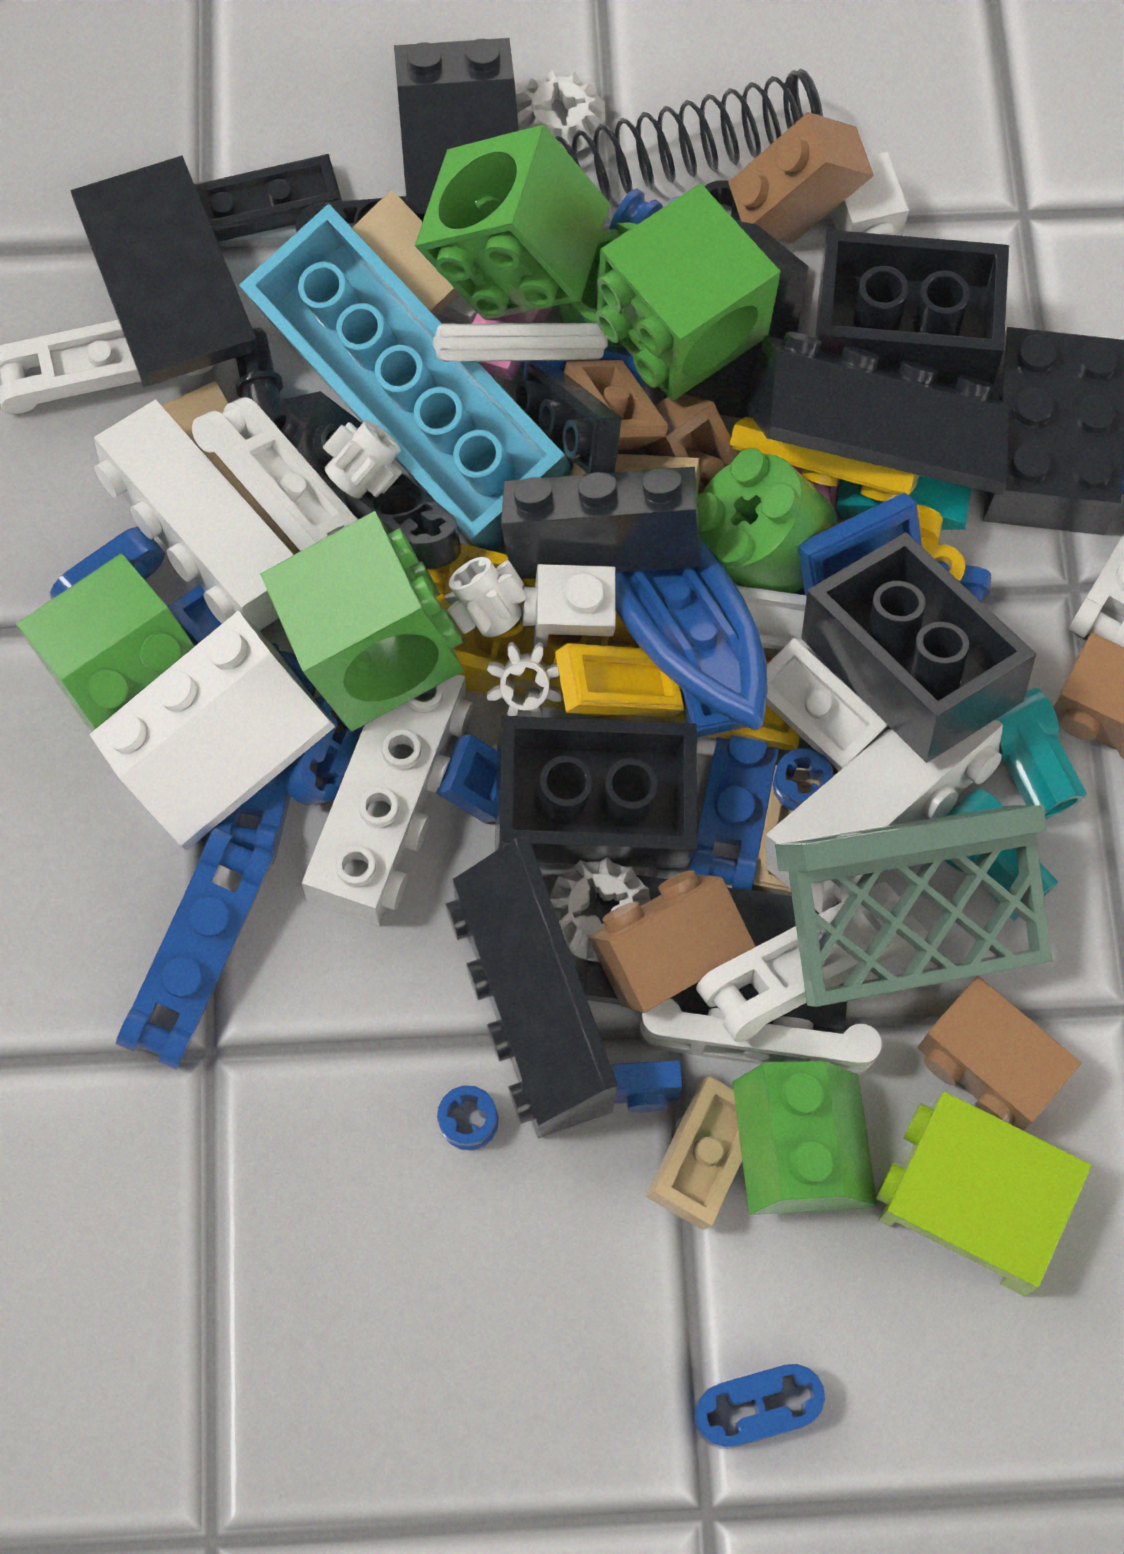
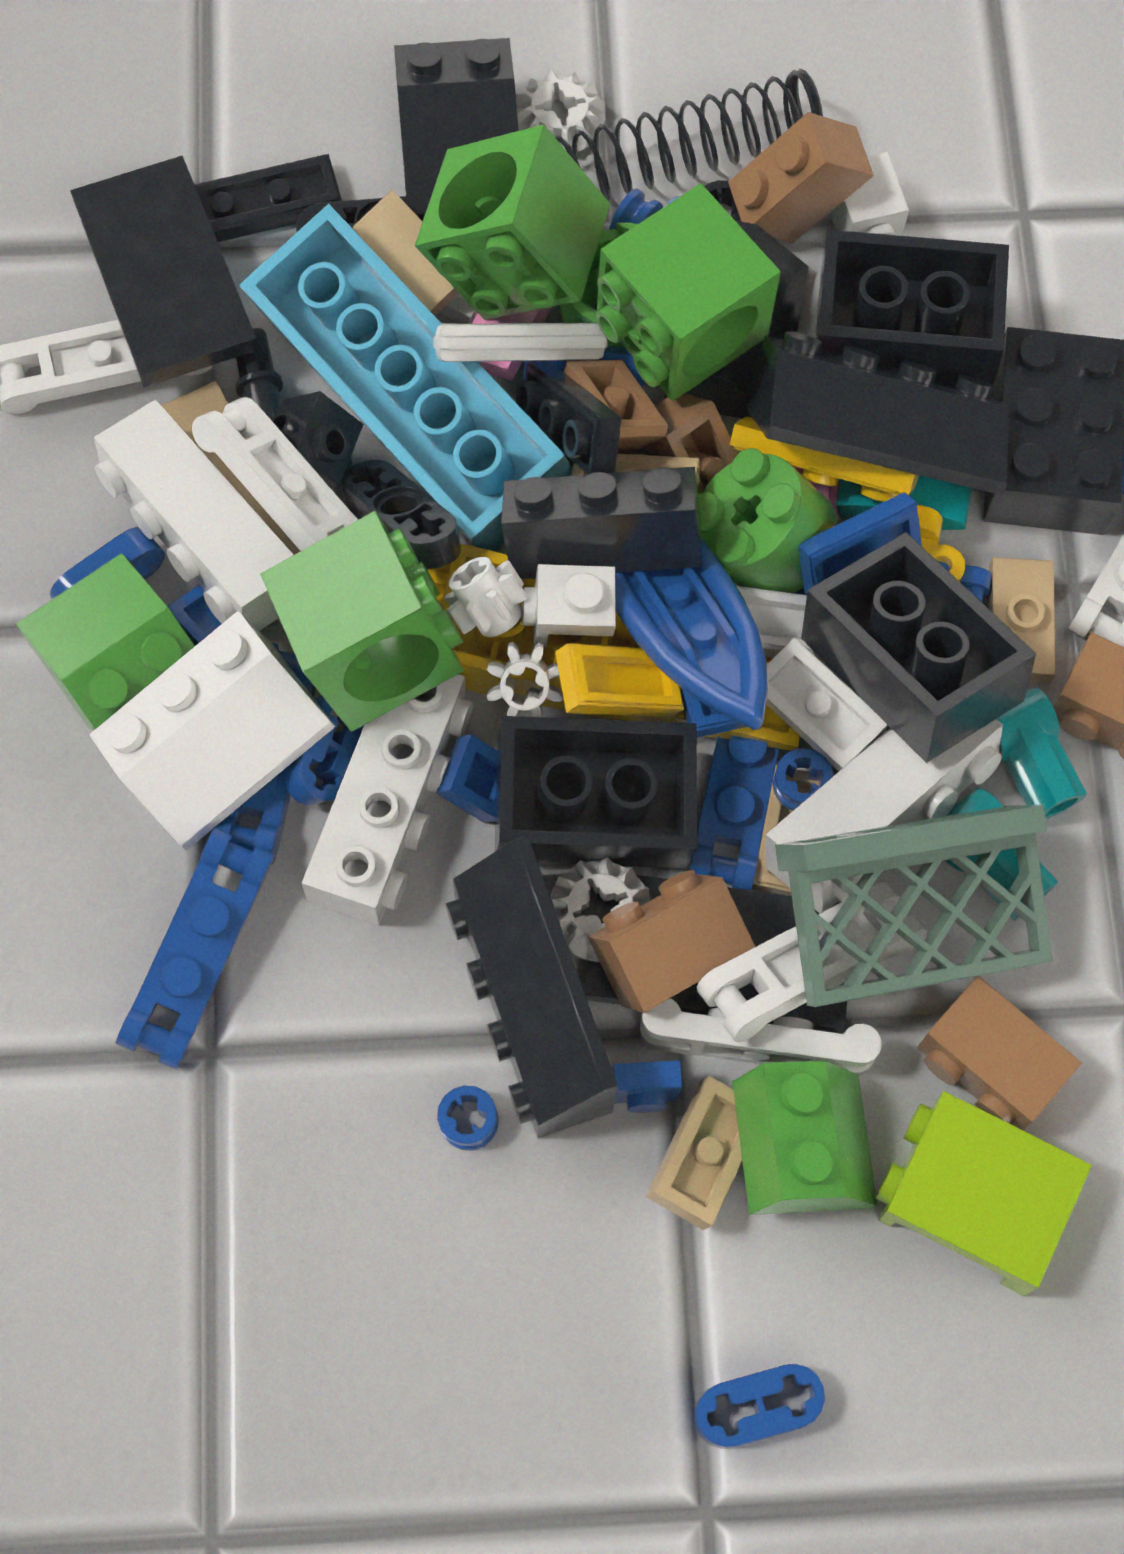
white gear [323,420,402,499] -> none
none -> tan plate [989,557,1055,683]

